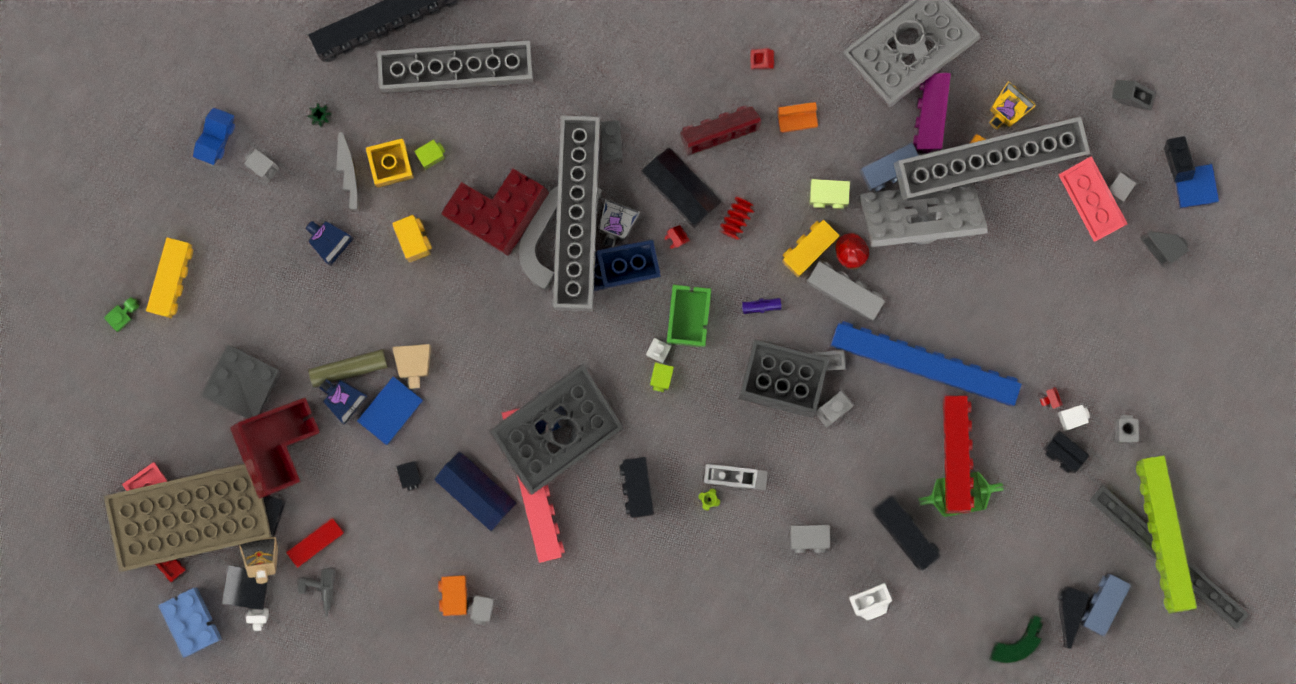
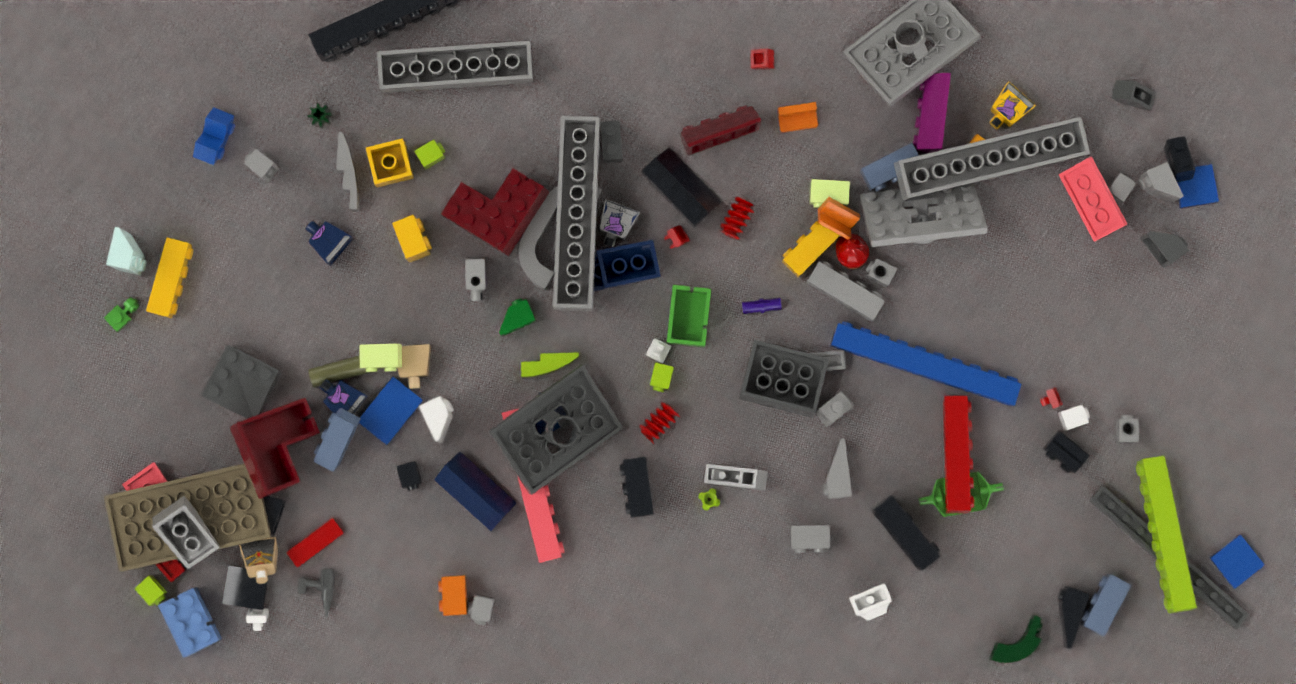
none -> light aqua slope [106,227,147,275]
none -> lime brick [134,575,168,606]
none -> light grey slope [152,496,220,569]
none -> sand blue brick [313,408,361,472]
none -> yellowish green brick [359,344,402,372]
none -> white slope [419,396,454,443]
none -> light grey torso [465,257,487,301]
none -> green slope [499,298,537,337]
none -> lime slope [521,352,579,378]
none -> red piece [639,402,681,445]
none -> orange panel [818,197,860,240]
none -> light grey slope [823,439,852,499]
none -> light grey brick [866,258,897,287]
none -> light grey slope [1138,162,1184,203]
none -> blue tile [1209,534,1265,589]

